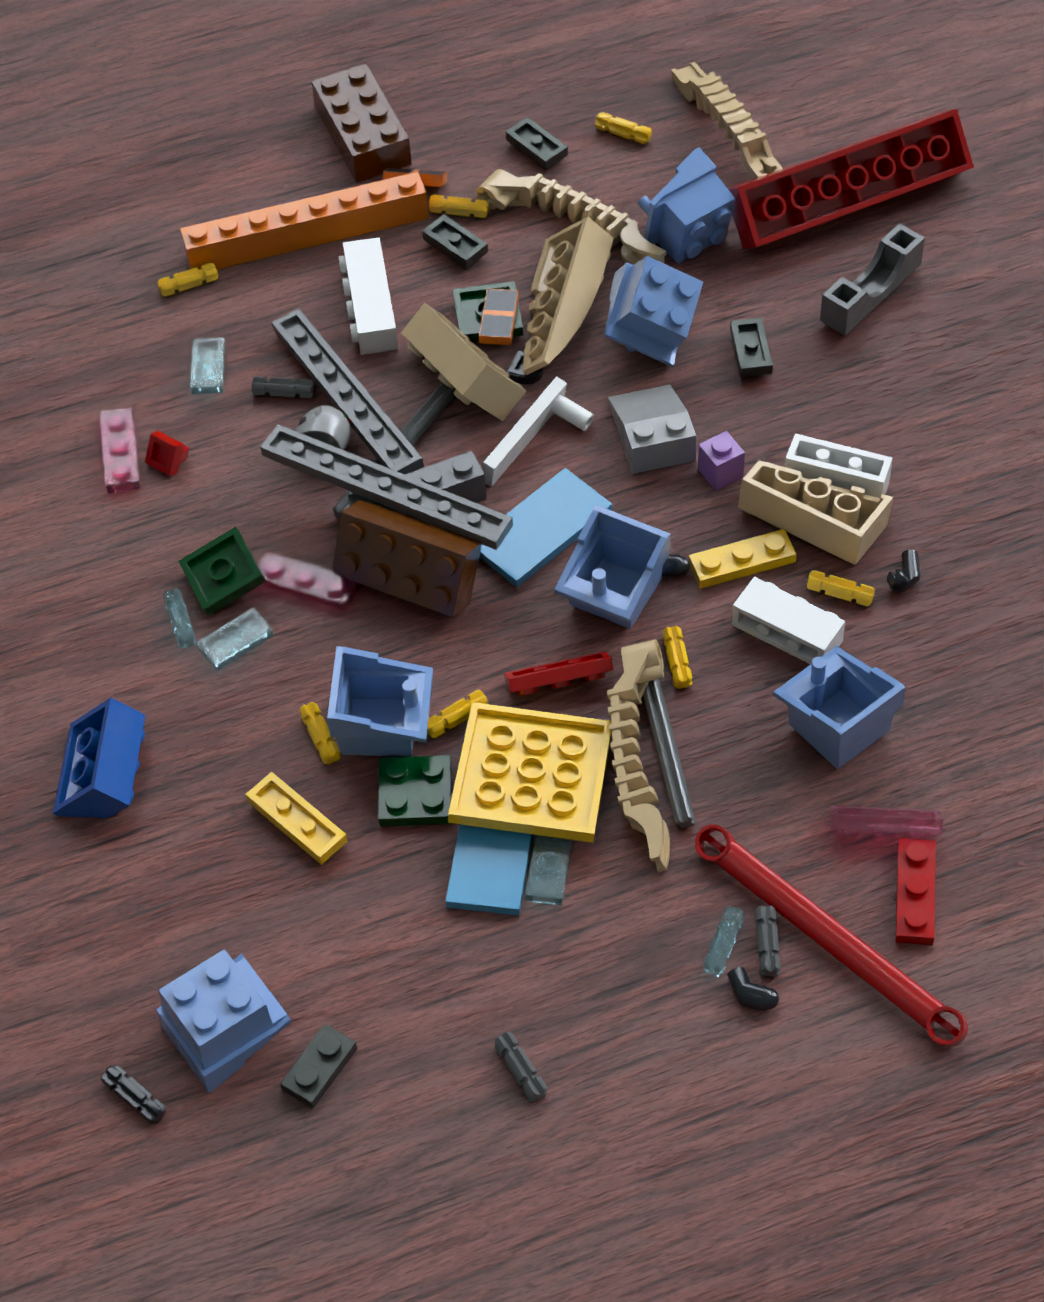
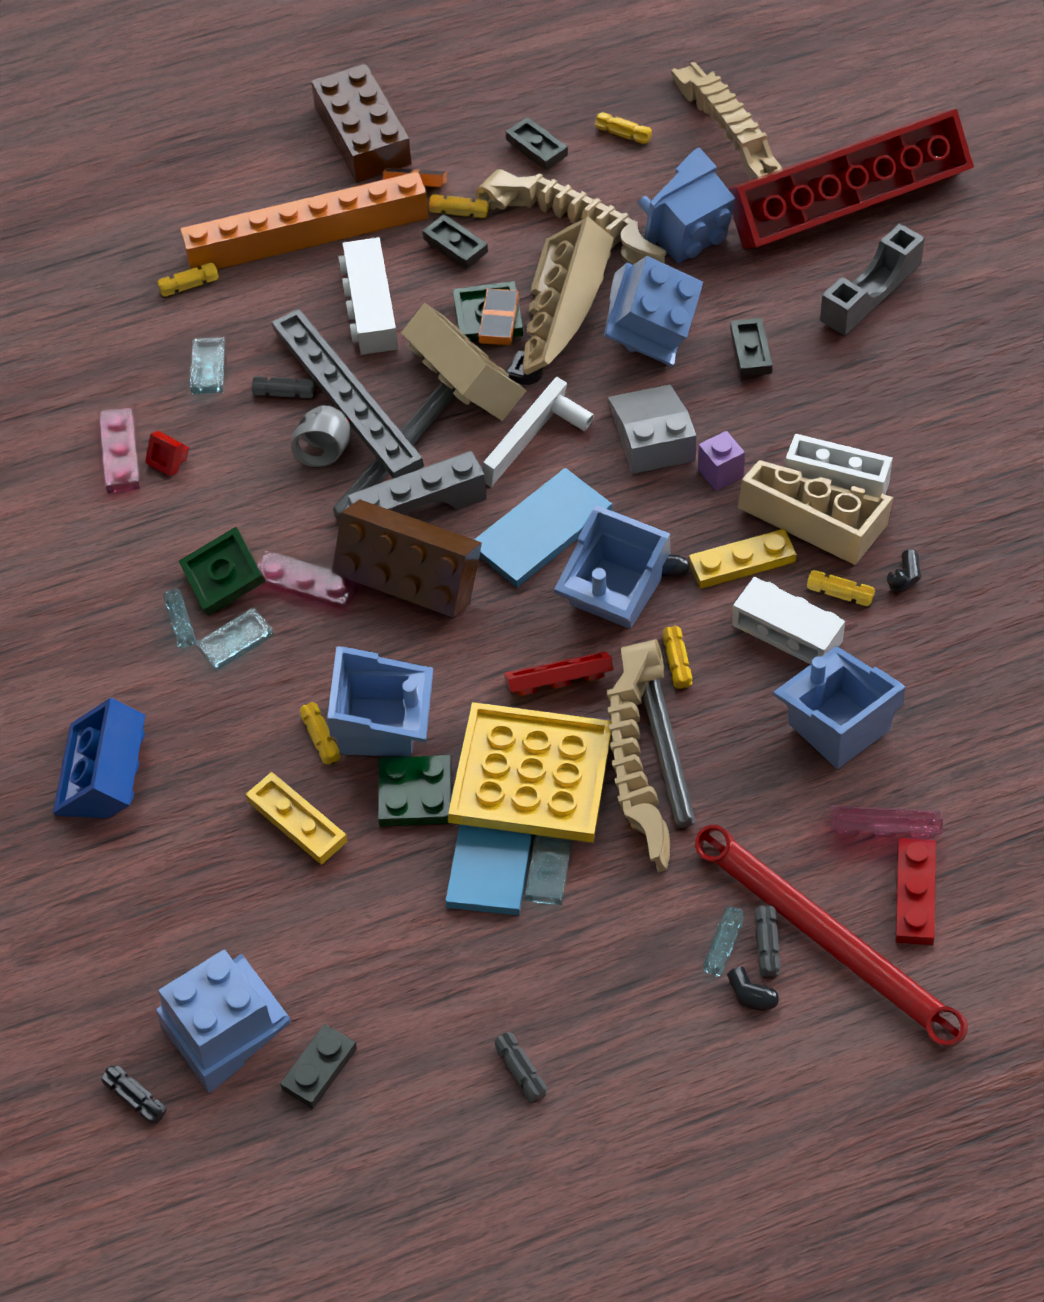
plate [260,424,513,550] -> none
yellow axle [427,690,488,738] -> none

